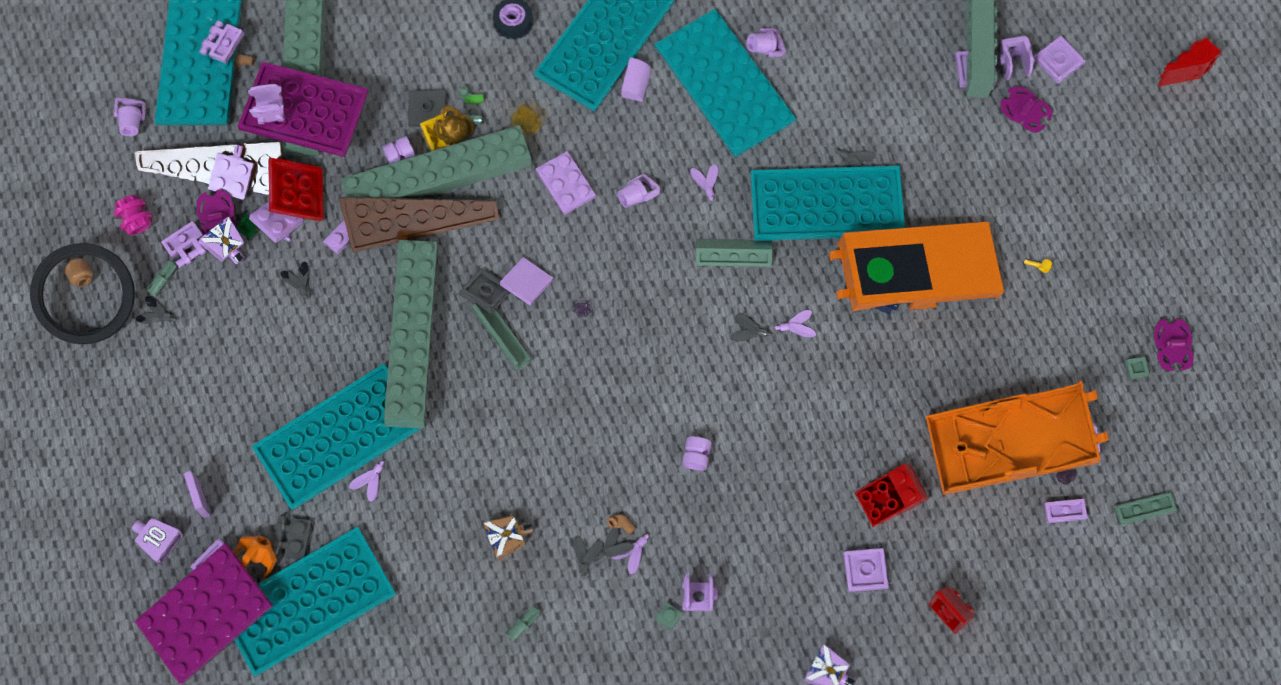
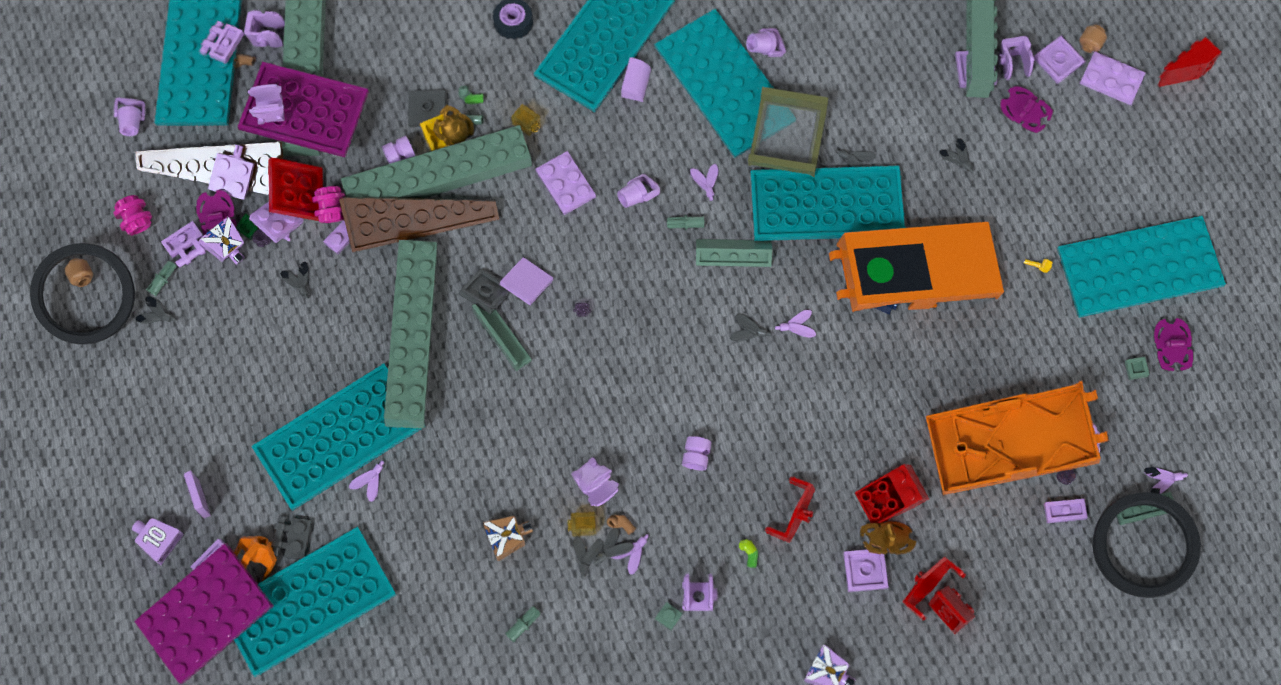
none -> lavender piece [244,11,285,48]
none -> clear purple plate [253,229,271,247]
none -> dark pink piece [312,186,345,224]
none -> clear yellow brick [567,512,596,537]
none -> lavender piece [571,457,619,507]
none -> sand green axle [667,215,704,230]
none -> arm [739,539,758,568]
none -> piece [748,87,828,177]
none -> red piece [764,477,815,543]
none -> pearl gold shield [860,522,916,554]
none -> red piece [903,556,966,621]
none -> dark grey piece [939,138,974,173]
none -> teal plate [1057,216,1226,318]
none -> medium nougat head [1079,25,1107,53]
none -> lavender plate [1080,51,1145,105]
none -> black tyre [1092,492,1201,598]
none -> lavender piece [1144,467,1188,494]

